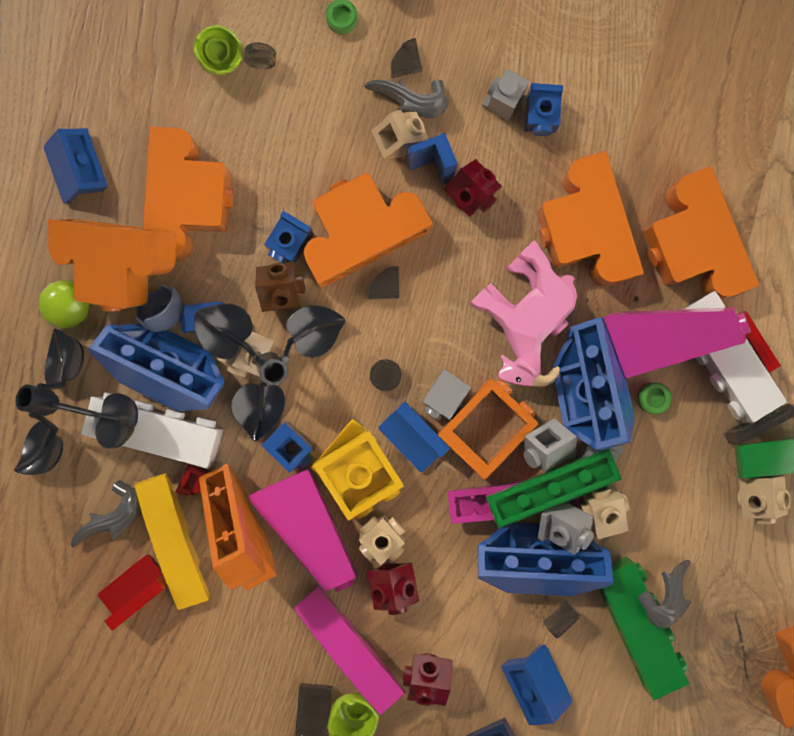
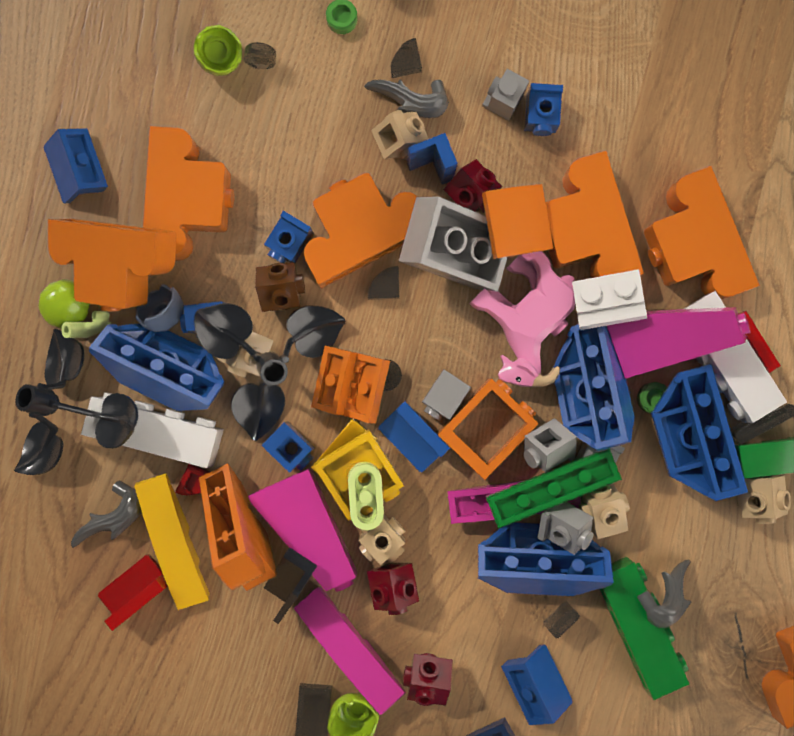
none -> yellowish green arm [61,311,111,338]
none -> black panel [263,547,317,624]
none -> orange slope [311,346,390,424]
none -> yellowish green plate [348,462,384,530]
none -> light grey brick [399,197,507,292]
none -> orange slope [482,184,553,259]
none -> white plate [572,269,647,330]
none -> blue wedge [651,364,748,501]

